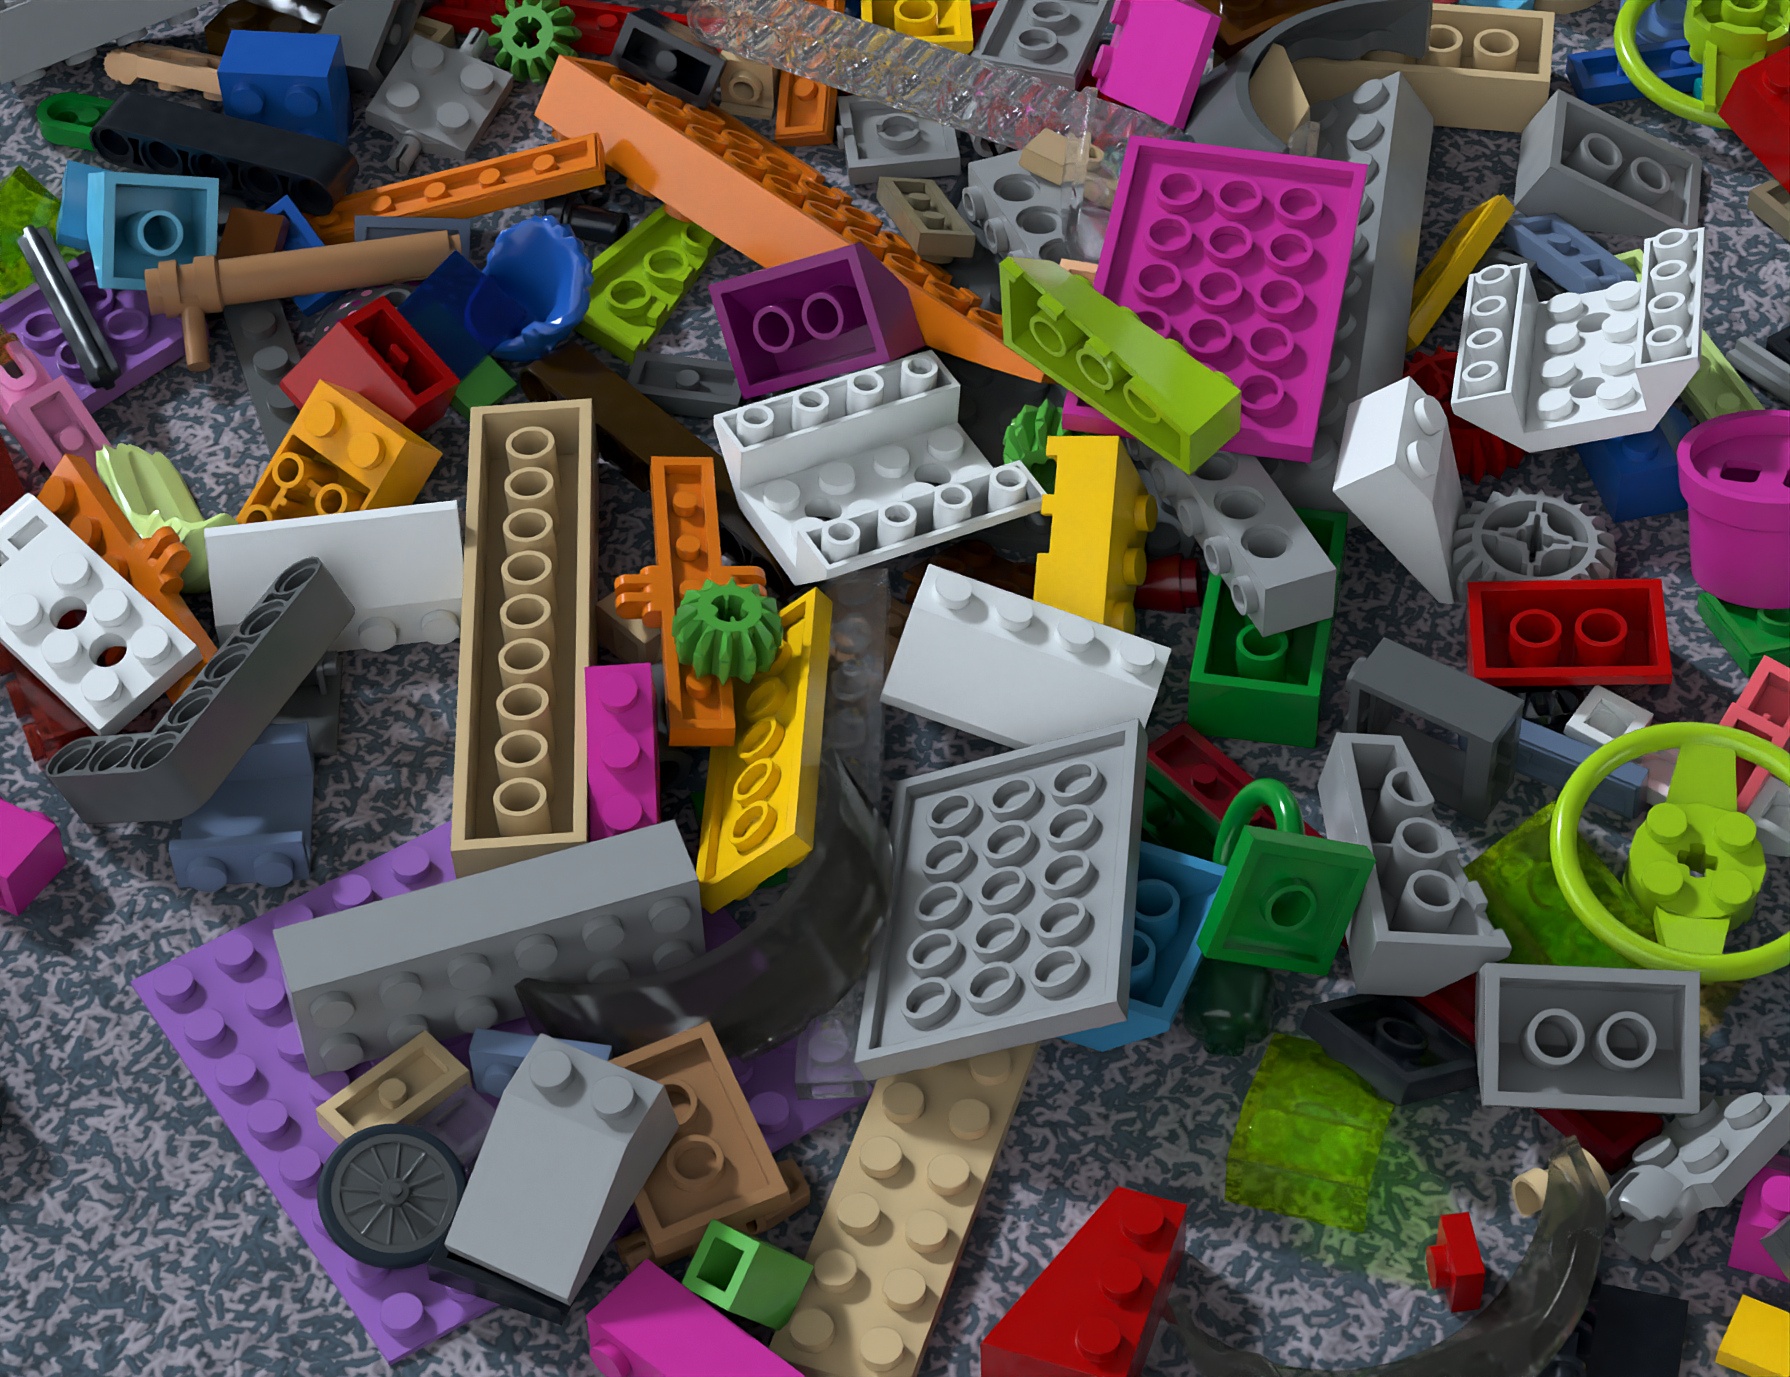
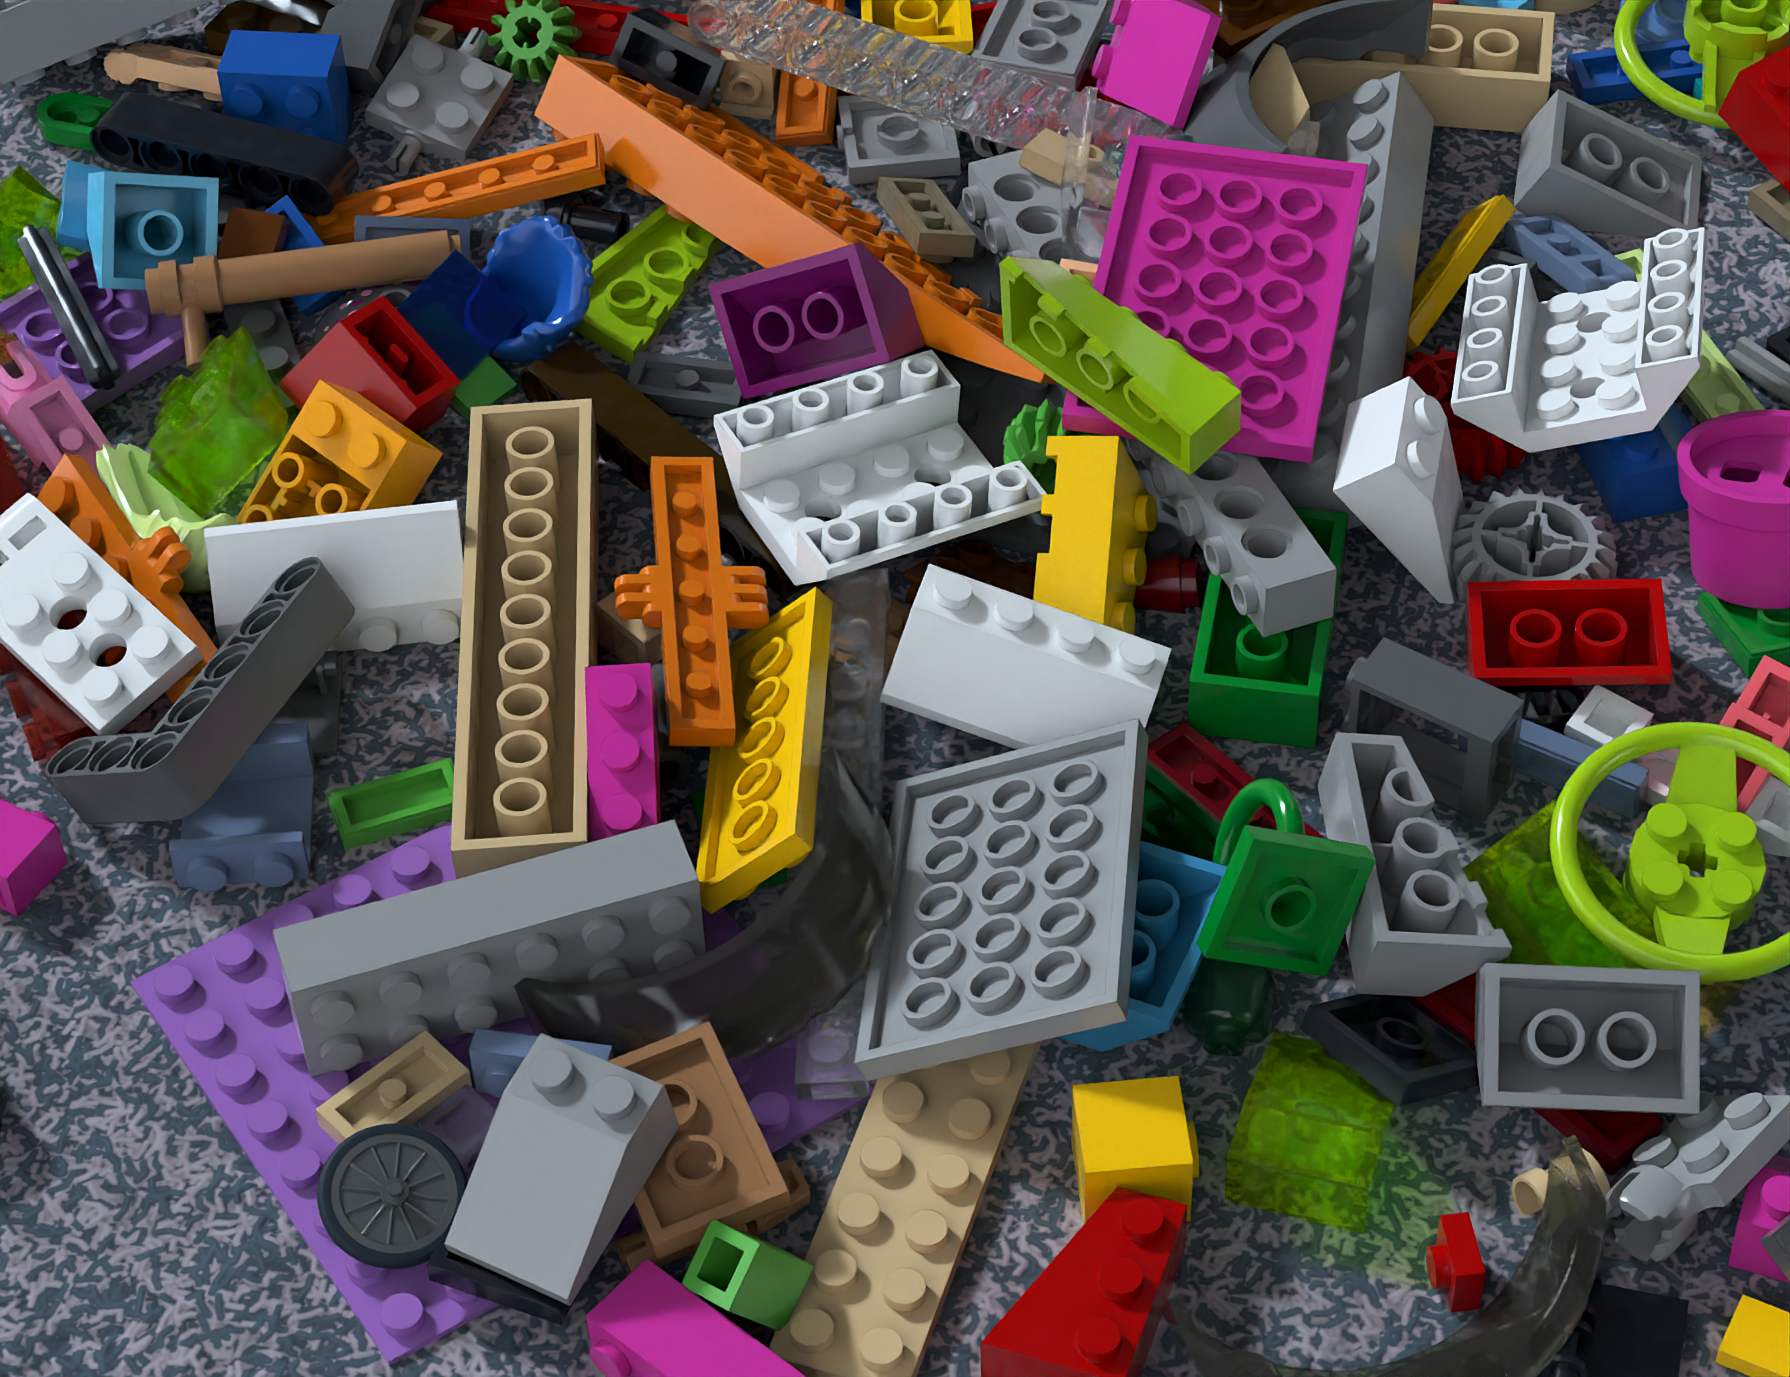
bright green gear [672,576,784,686] -> none
none -> clear neon green slope [147,325,288,519]
none -> bright green tile [326,757,454,850]
none -> yellow head [1071,1076,1199,1225]

